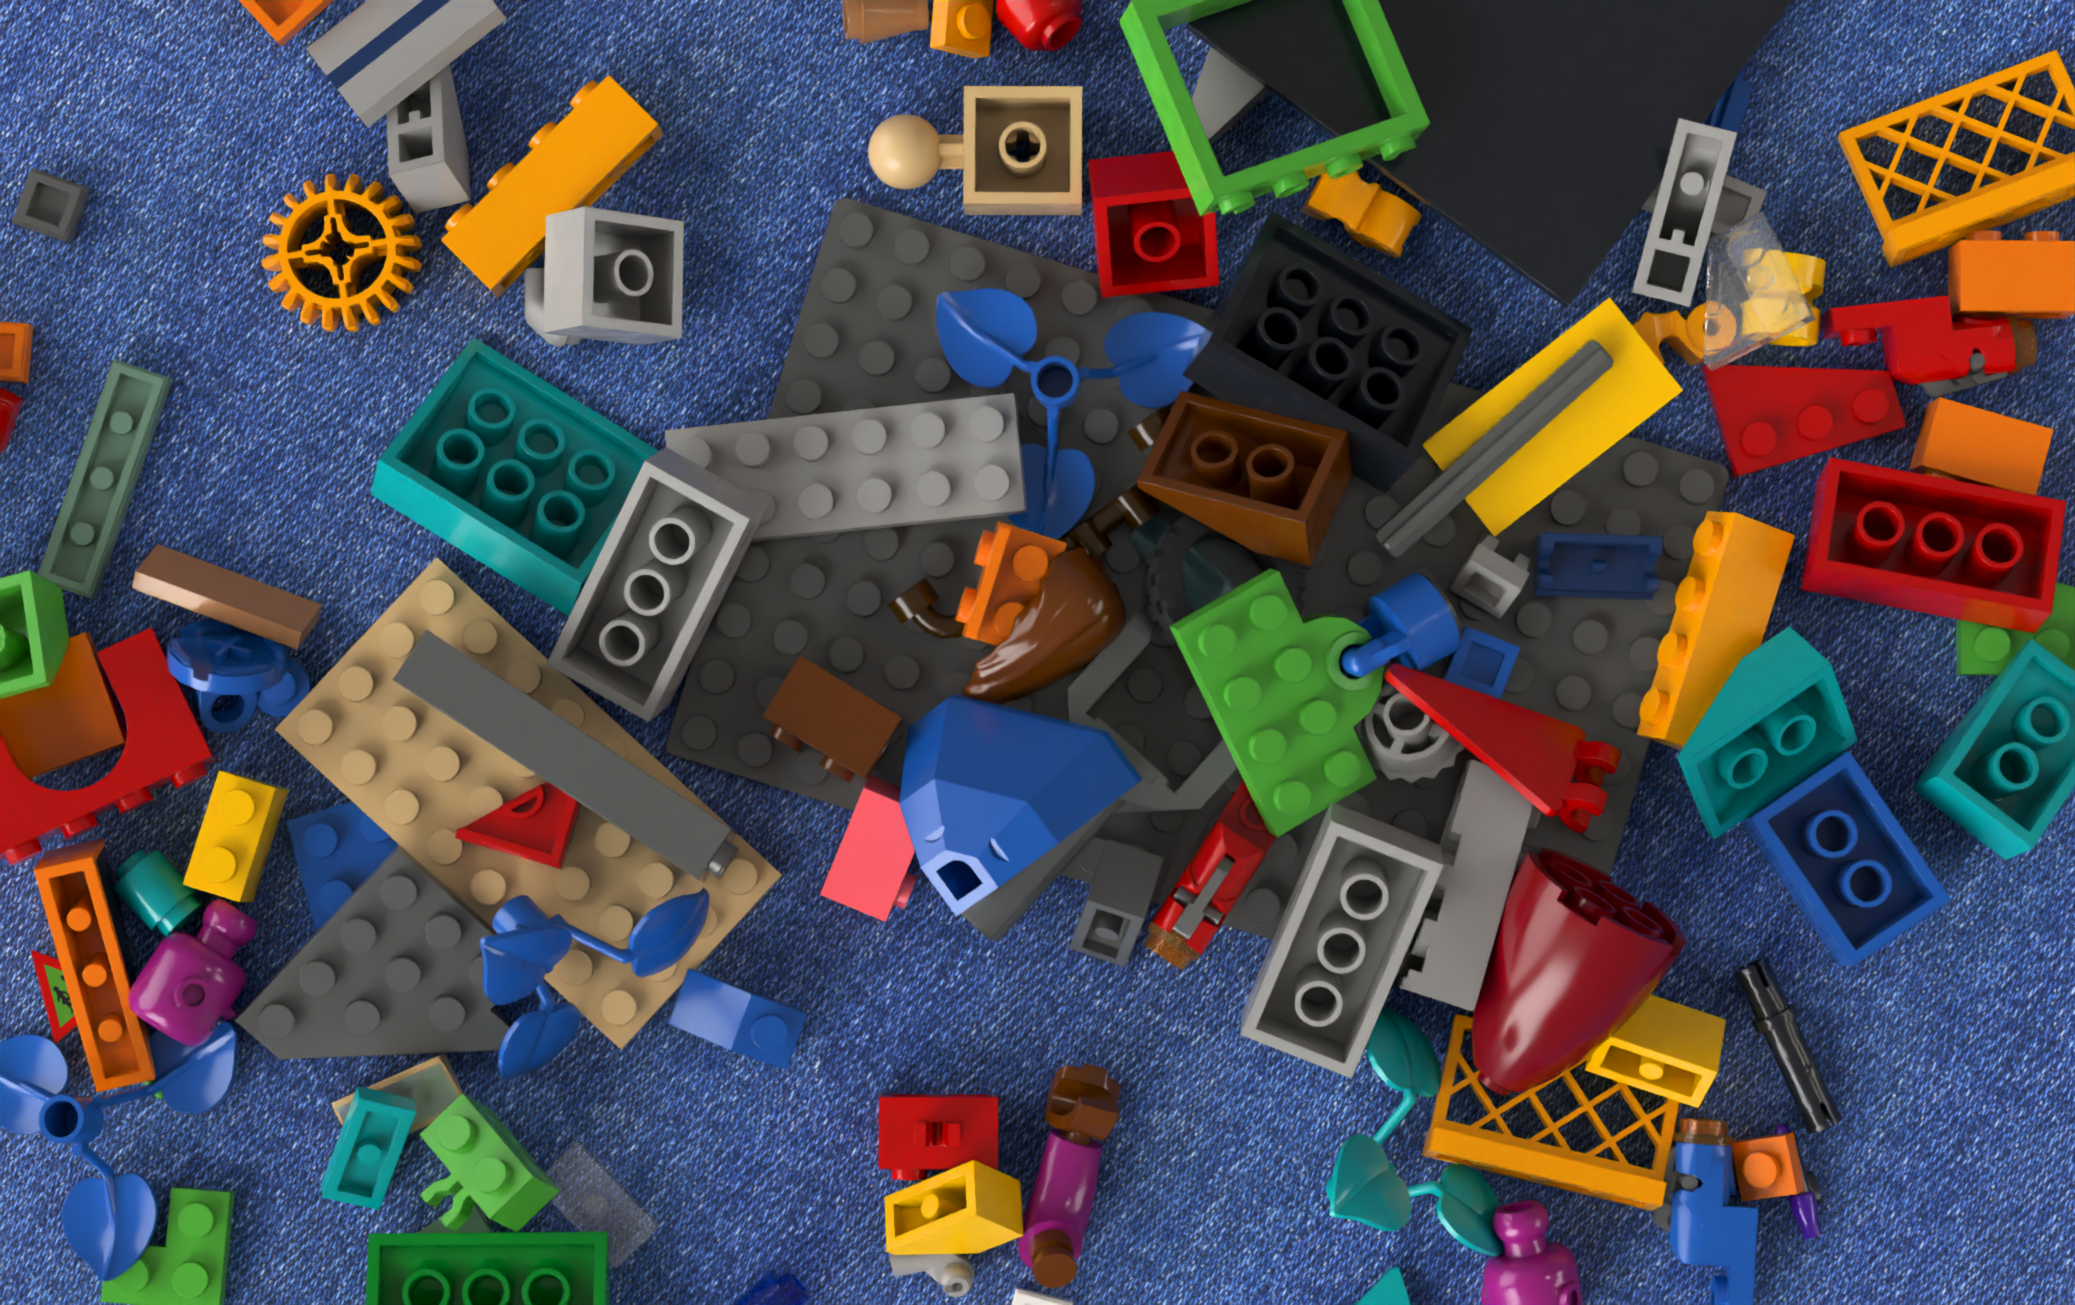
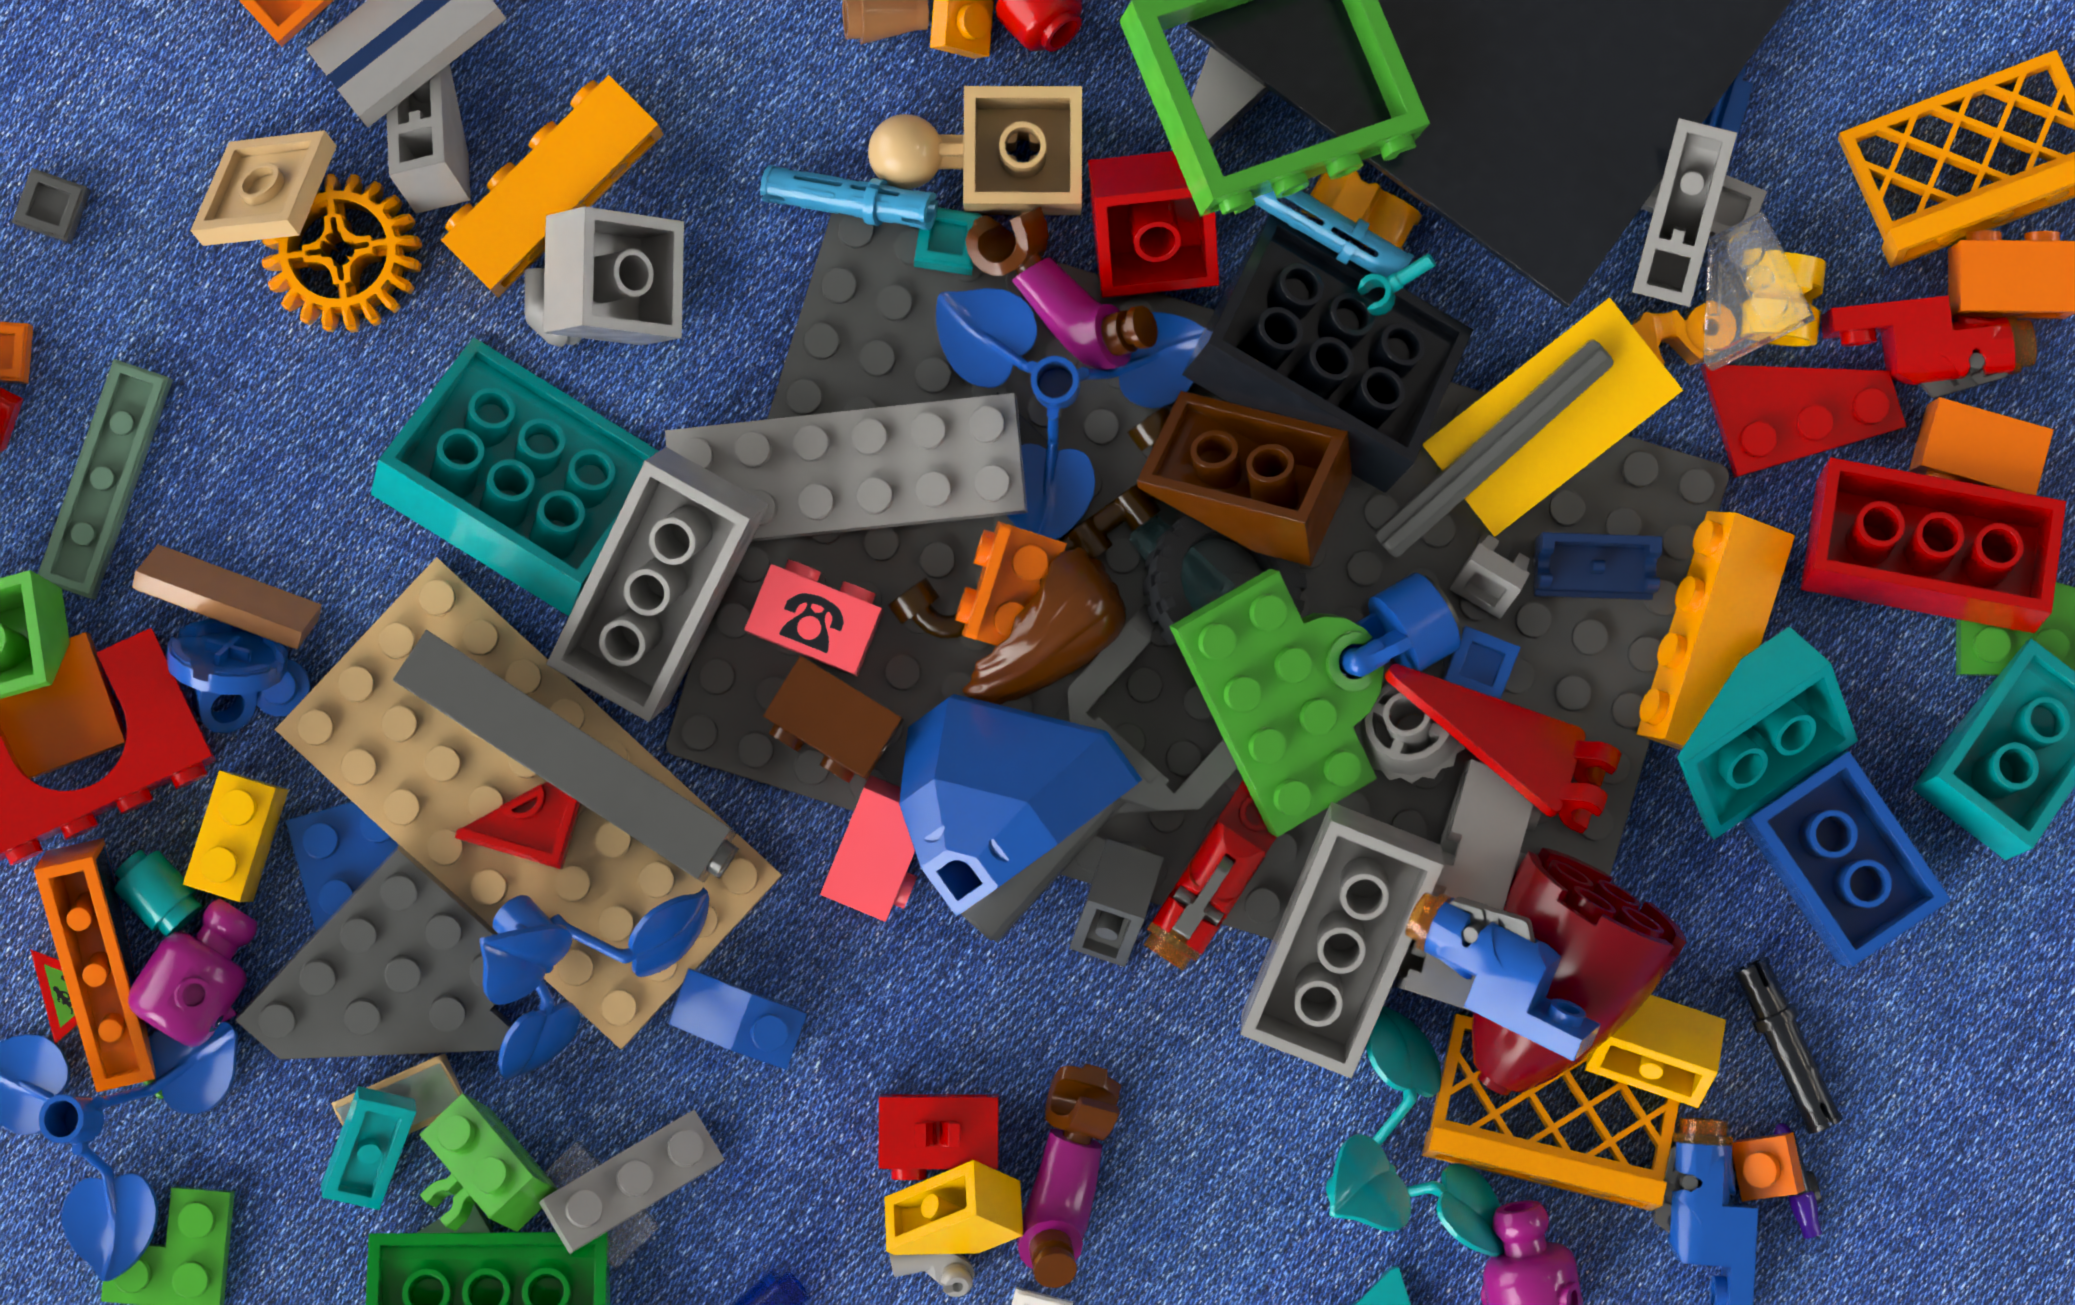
none -> tan plate [190,130,337,246]
none -> light grey plate [539,1109,725,1254]
none -> coral brick [744,559,884,677]
none -> dark azure pin [760,165,938,230]
none -> teal tile [914,207,981,276]
none -> piece [965,207,1158,370]
none -> dark azure pin [1254,191,1414,277]
none -> teal hand [1358,253,1436,316]
none -> plate [1405,892,1601,1062]

